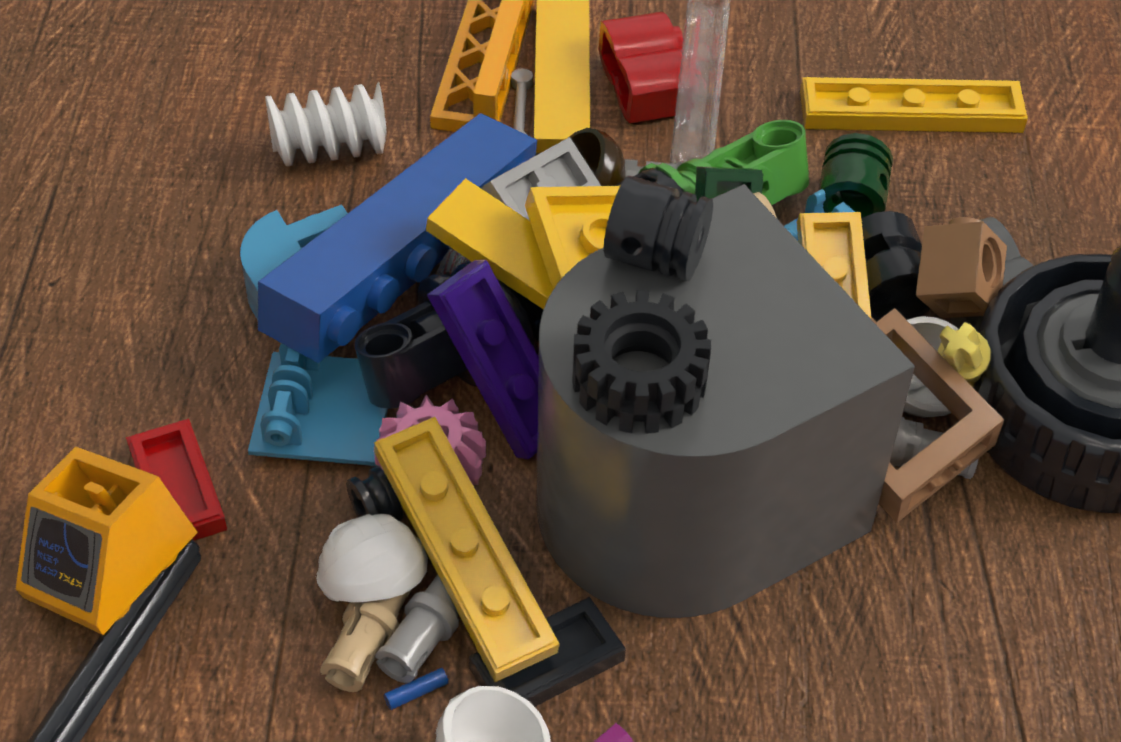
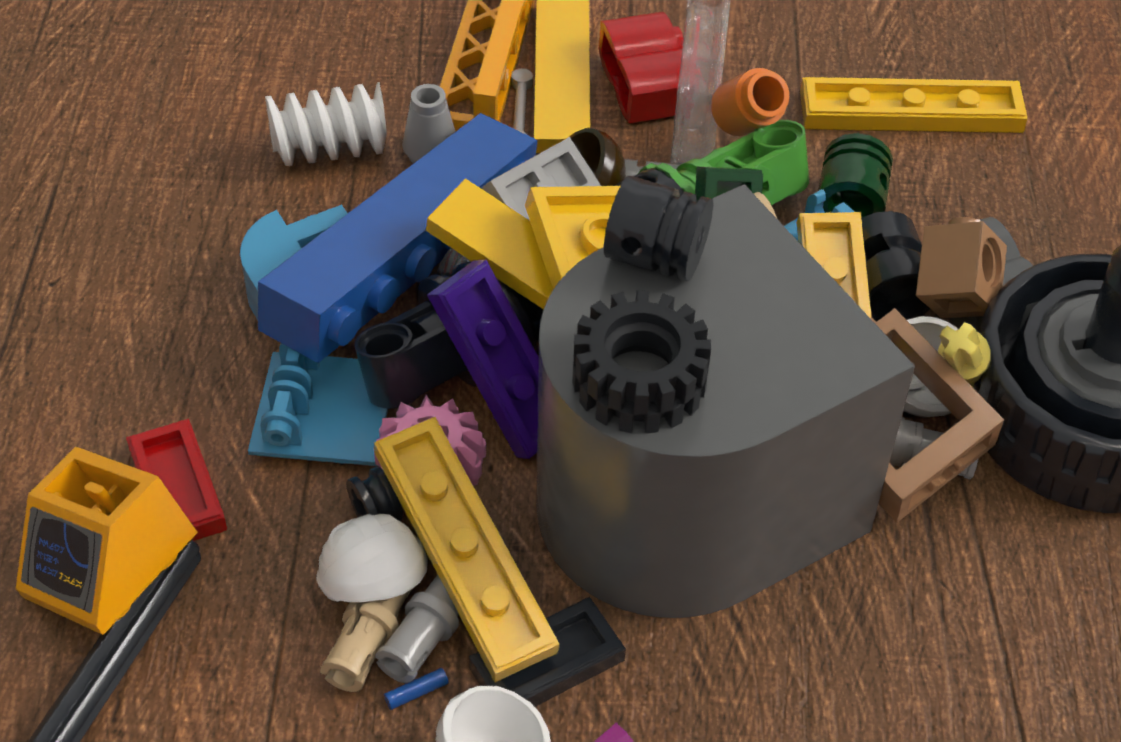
none -> light grey cone [402,84,456,164]
none -> orange brick [711,68,789,136]

